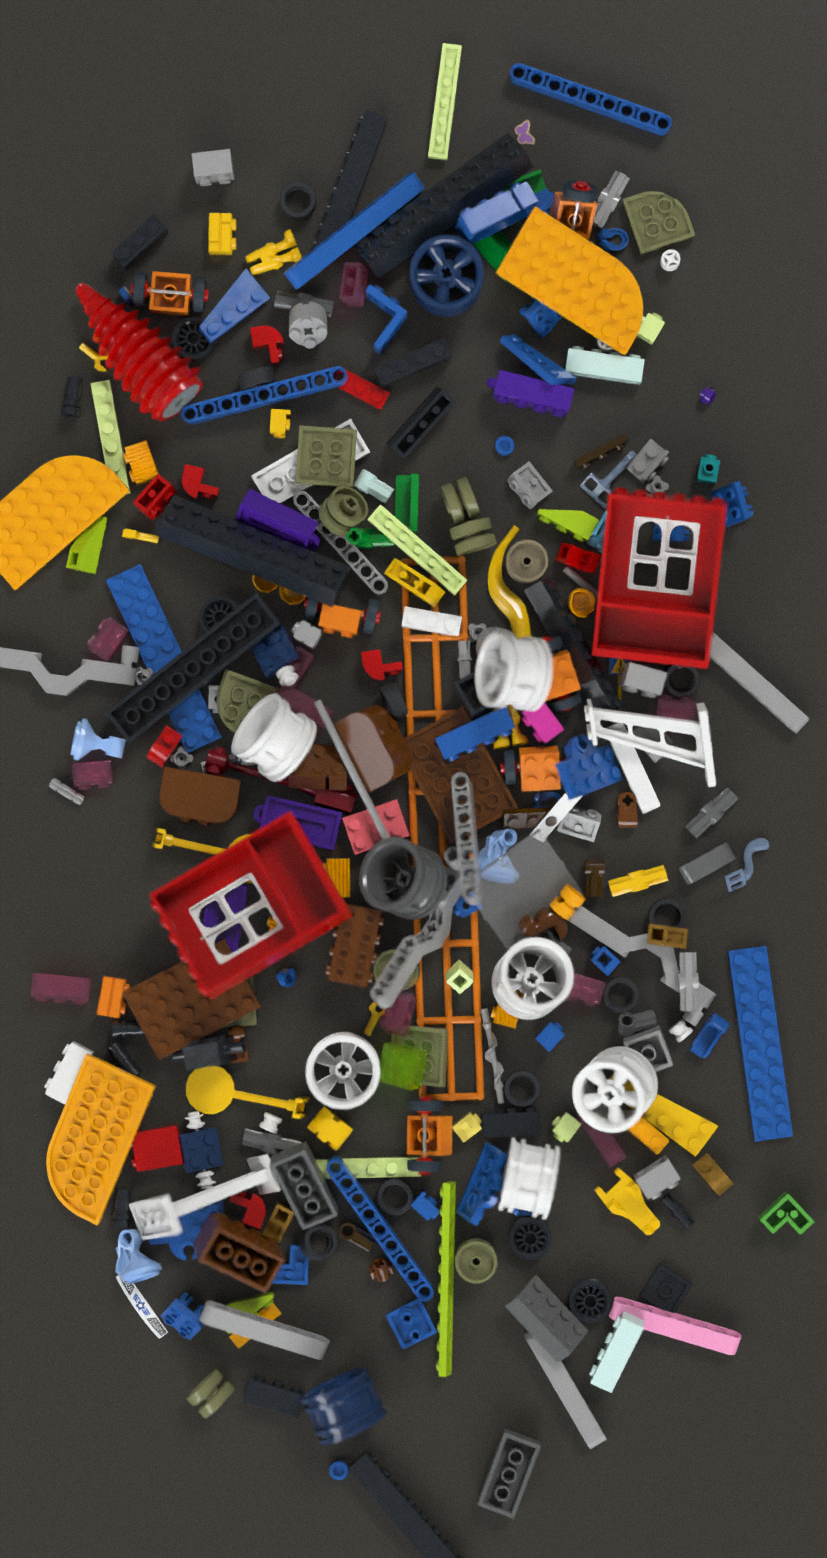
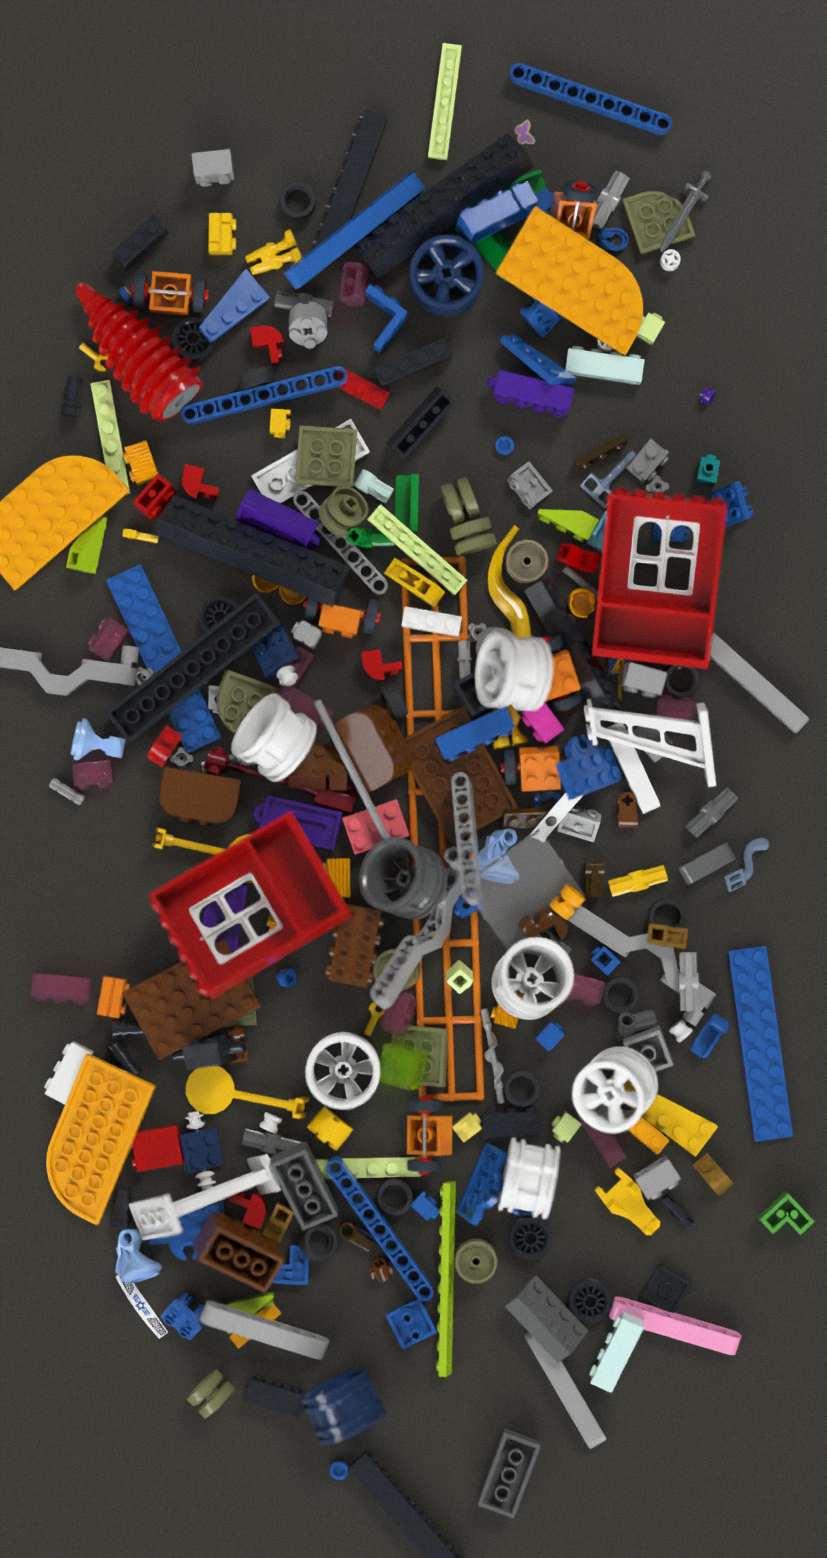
none -> dark grey sword [660,171,711,252]

